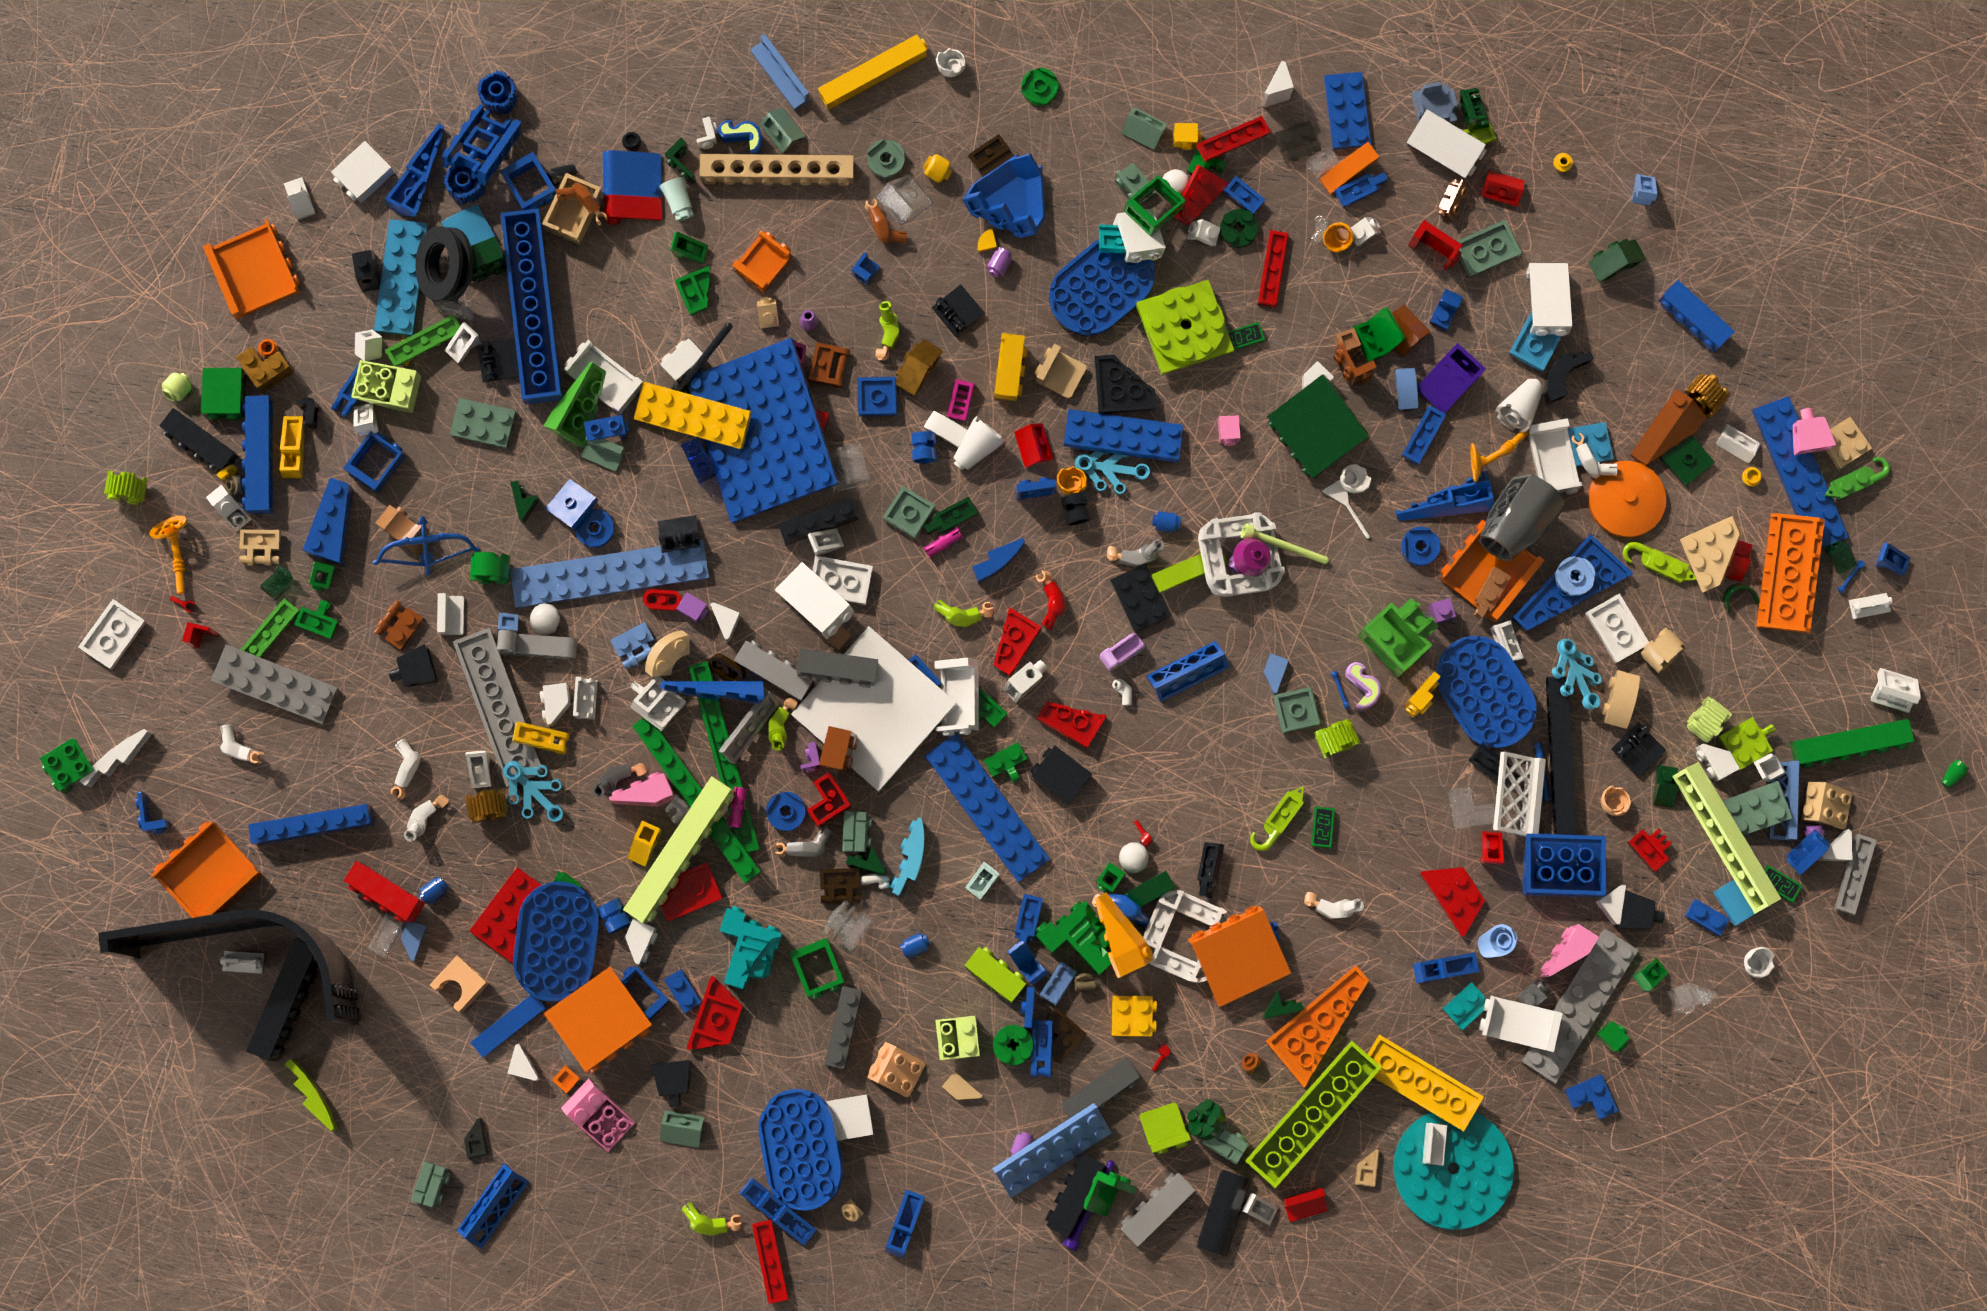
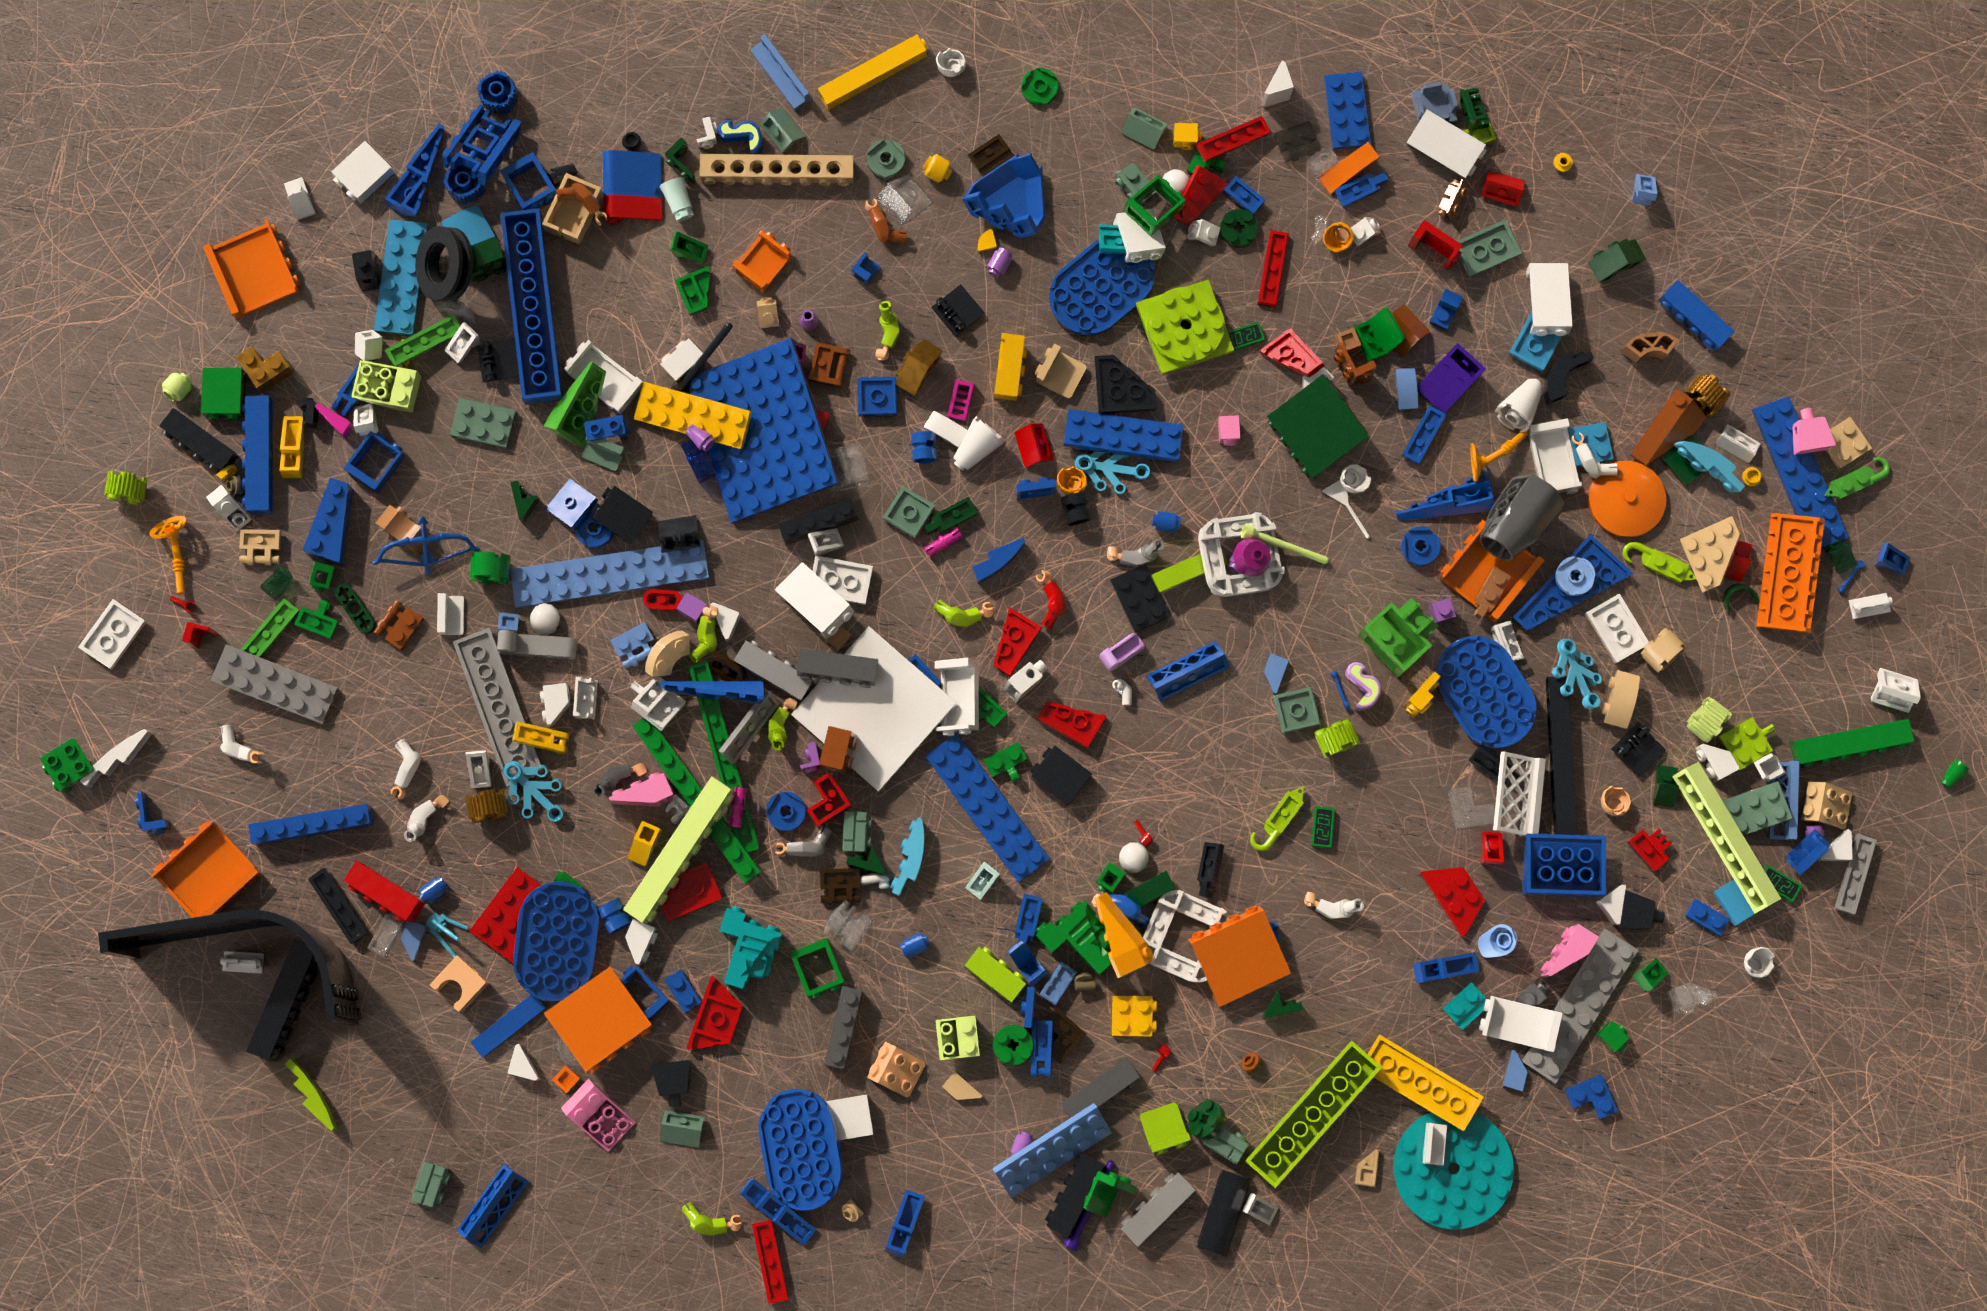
orange plate [258,339,278,358] -> none
black torso [388,644,438,687] -> none
pearl dark grey tile [464,1118,488,1159] -> none
orange wing [1265,965,1369,1088] -> none
red panel [1283,1188,1327,1222] -> none
blue bar [1534,742,1551,802] -> none
none -> black plate [308,868,369,944]
none -> dark pink slope [315,403,354,438]
none -> dark green beam [335,583,375,634]
none -> medium azure plant [426,913,469,958]
none -> black panel [591,486,653,545]
none -> medium lavender cone [685,424,715,452]
none -> lime arm [689,605,719,663]
none -> wing [1259,328,1325,378]
none -> medium blue tile [1502,1050,1528,1091]
none -> medium nougat brick [1621,332,1679,363]
none -> medium azure slope [1674,441,1745,493]

